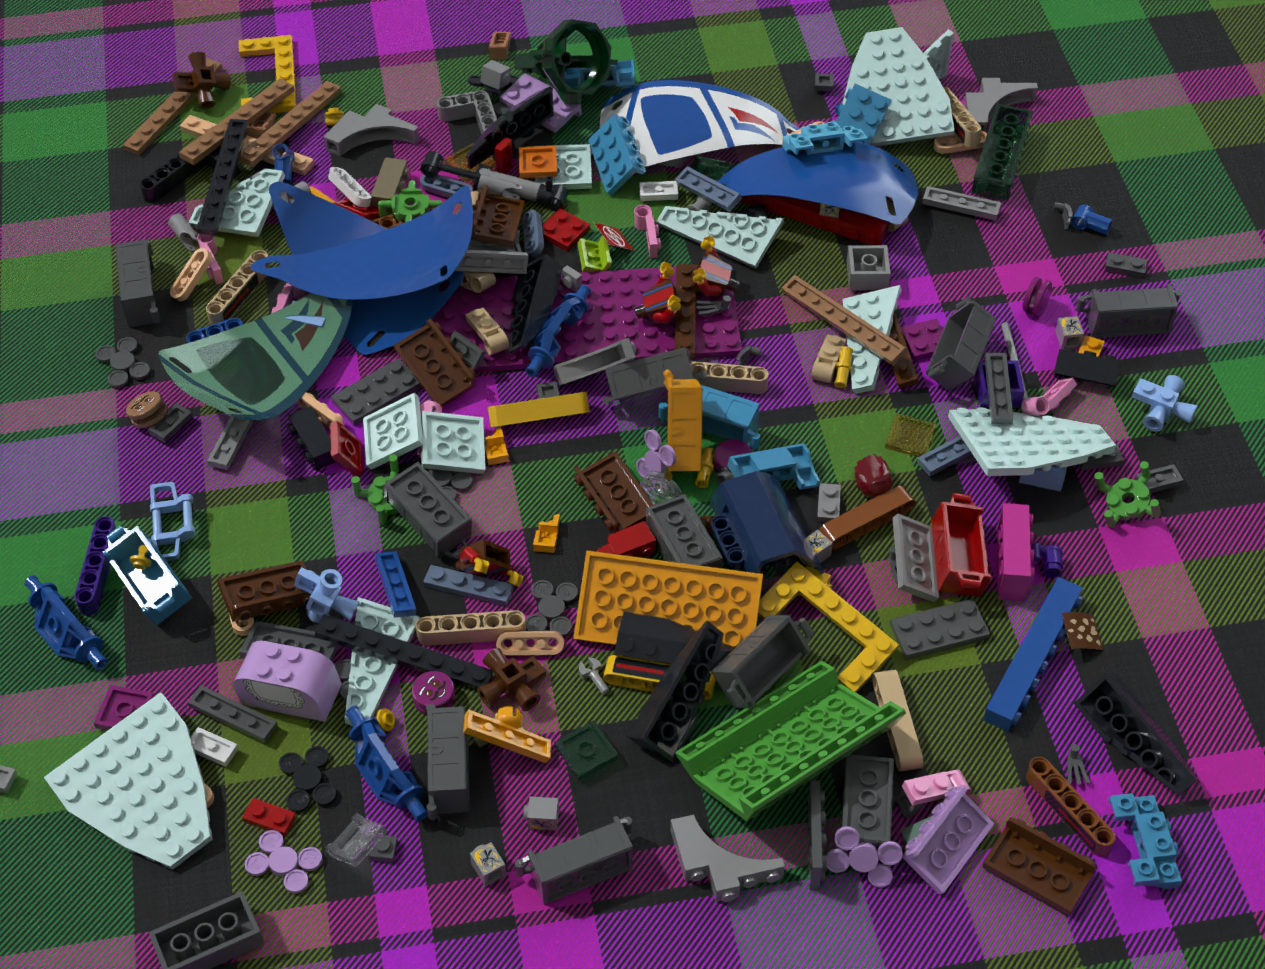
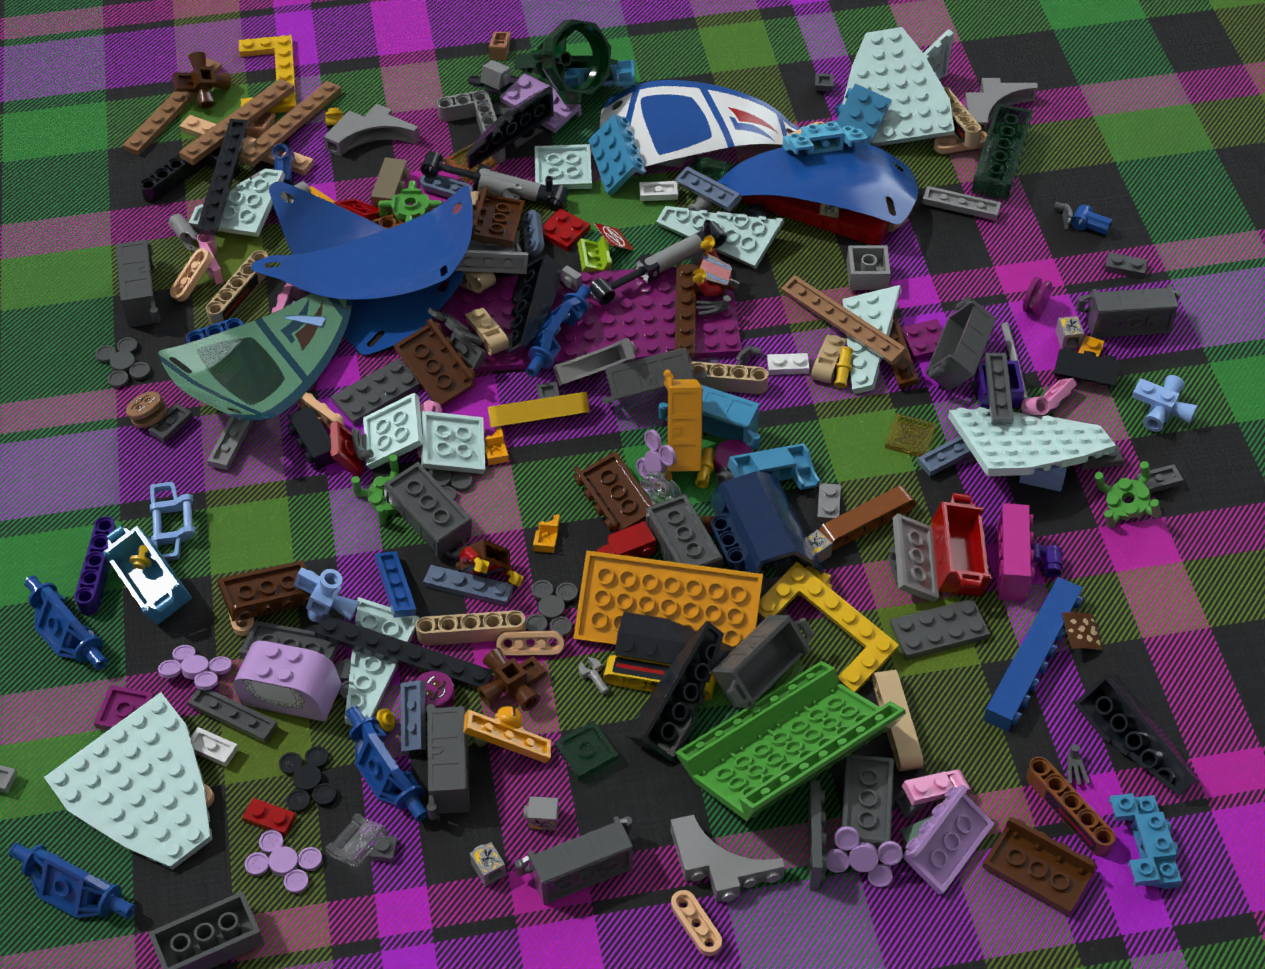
white beam [328,167,371,207] -> none
red plate [494,137,513,175] -> none
orange plate [519,146,557,178] -> none
bright pink plate [634,205,661,258] -> none
torso [634,262,683,324] -> none
dark red hair [854,454,892,498] -> none
none -> blue plate [9,842,136,919]
none -> lavender piece [158,645,232,690]
none -> dark grey piece [352,427,374,461]
none -> sand blue plate [401,680,426,753]
none -> dark grey piece [428,307,484,345]
none -> black piece [589,220,727,305]
none -> light nougat plate [671,890,722,956]
none -> white plate [767,353,809,375]

